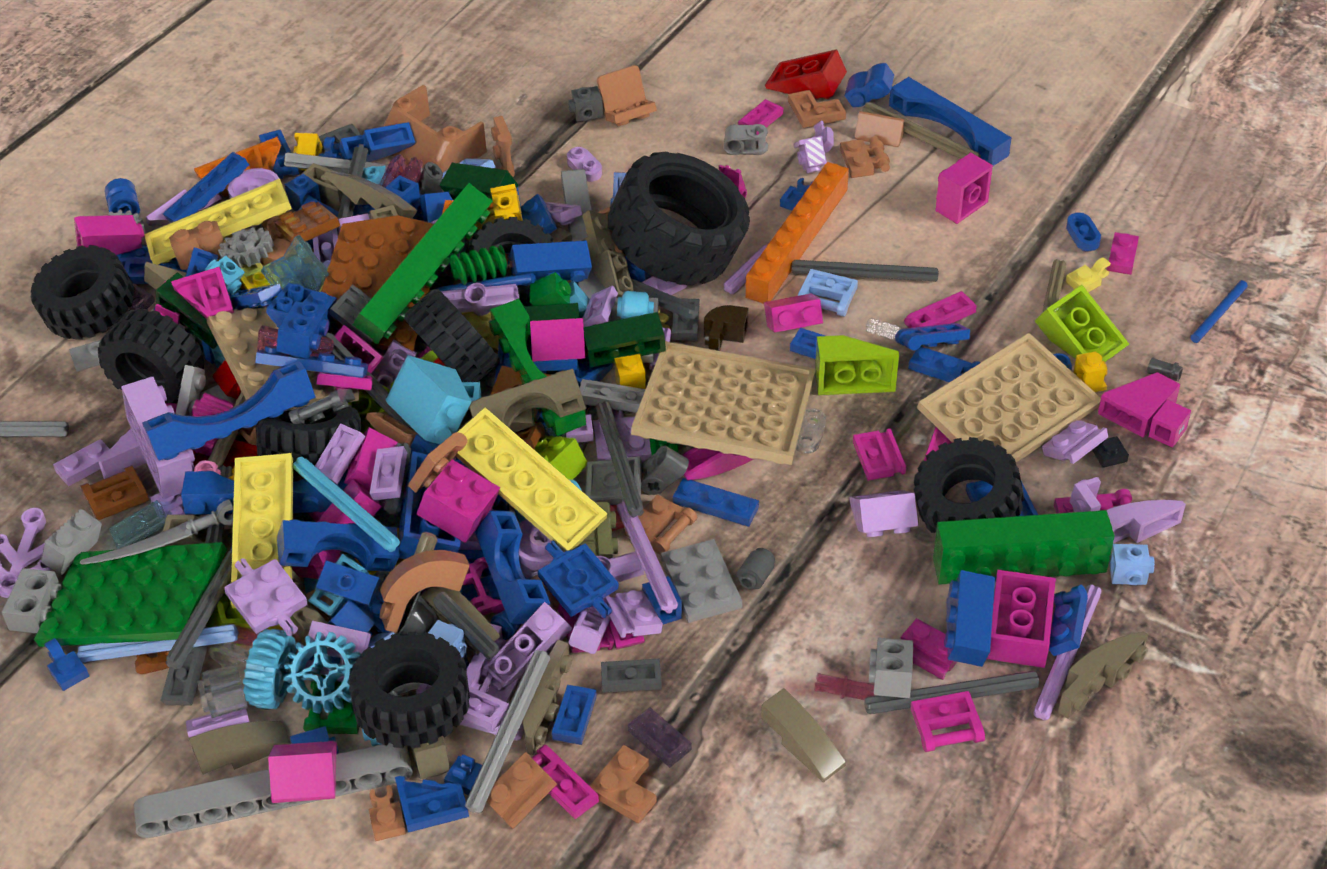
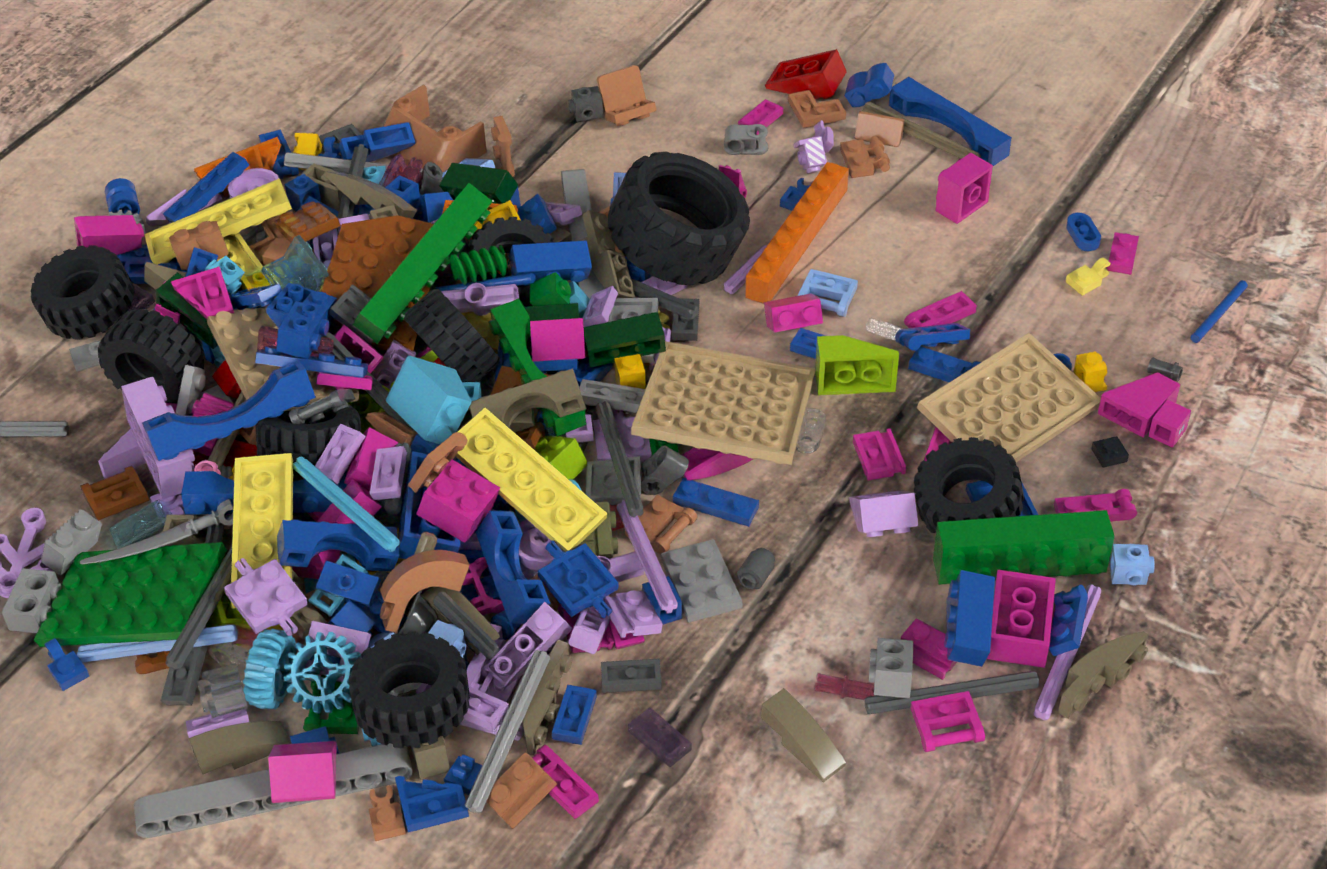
lavender plate [53,439,110,487] -> none
light grey gear [218,227,274,268] -> none
yellow brick [490,184,522,221] -> none
lavender plate [567,147,602,182] -> none
nougat plate [590,745,657,824] -> none
medium azure head [617,291,654,319] -> none
dark brown brick [704,305,749,351] -> none
dark grey axle [792,260,939,282] -> none
lime slope [1035,285,1129,362] -> none
lavender plate [1042,420,1108,464] -> none
dark tan axle [1043,259,1066,312] -> none
lavender bracket [1069,477,1101,512] -> none
lavender slope [1107,500,1186,543] -> none

